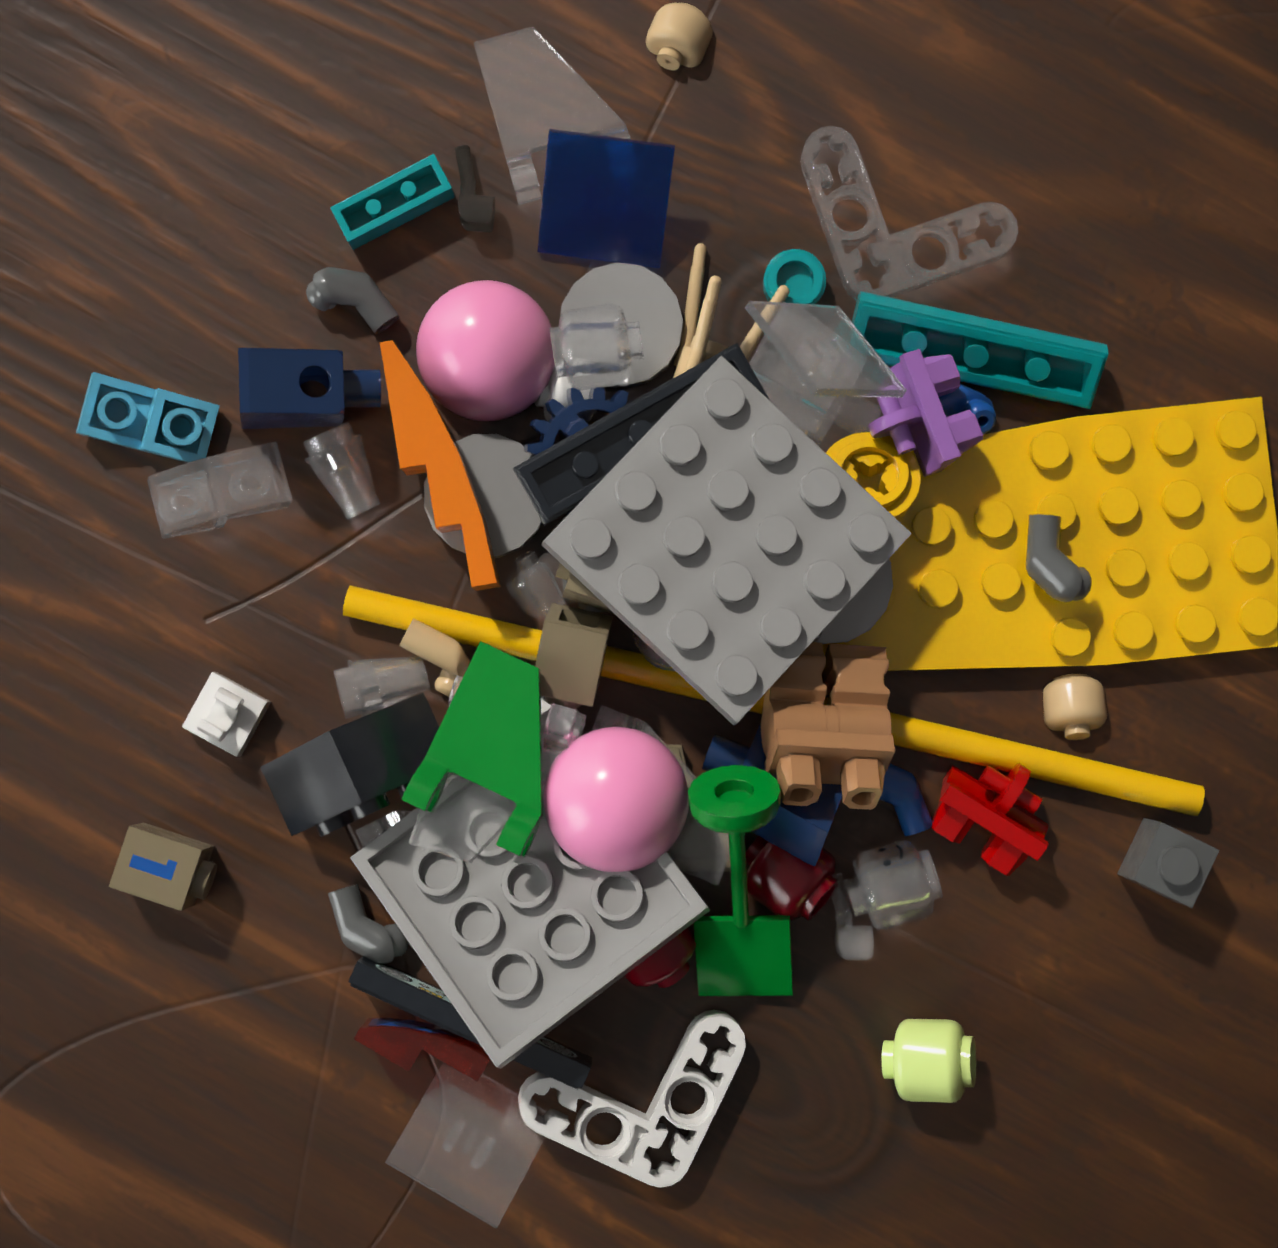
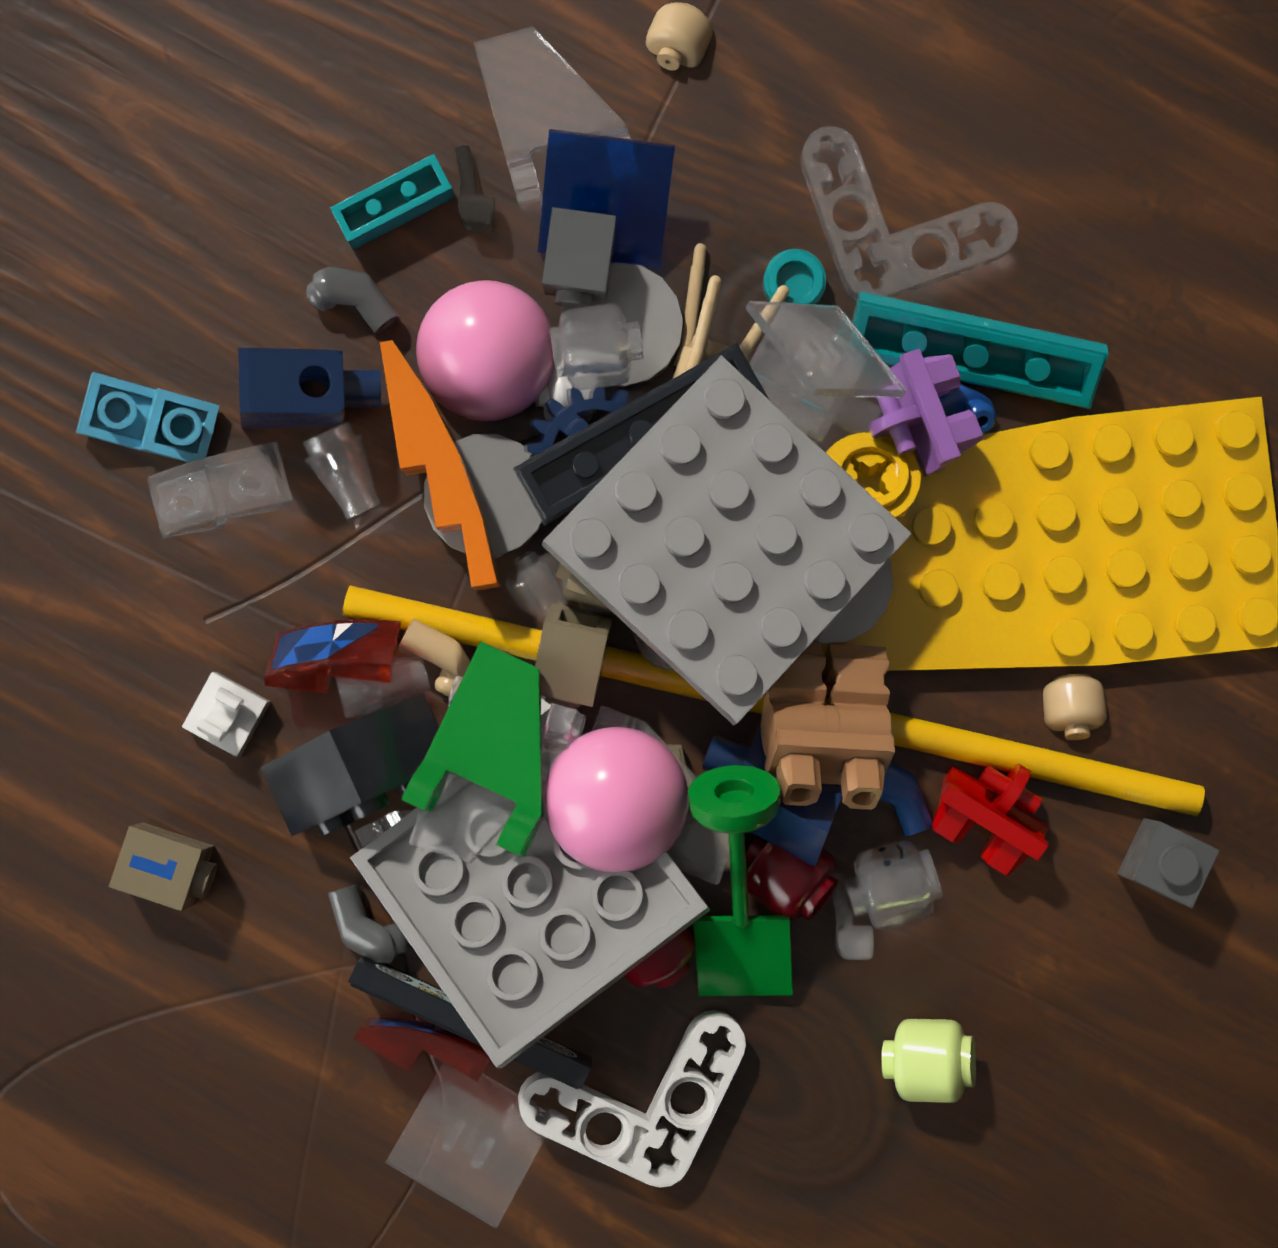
dark grey arm [1026,514,1092,603] -> none
none -> clear red slope [264,619,401,694]
none -> dark grey brick [542,207,617,310]

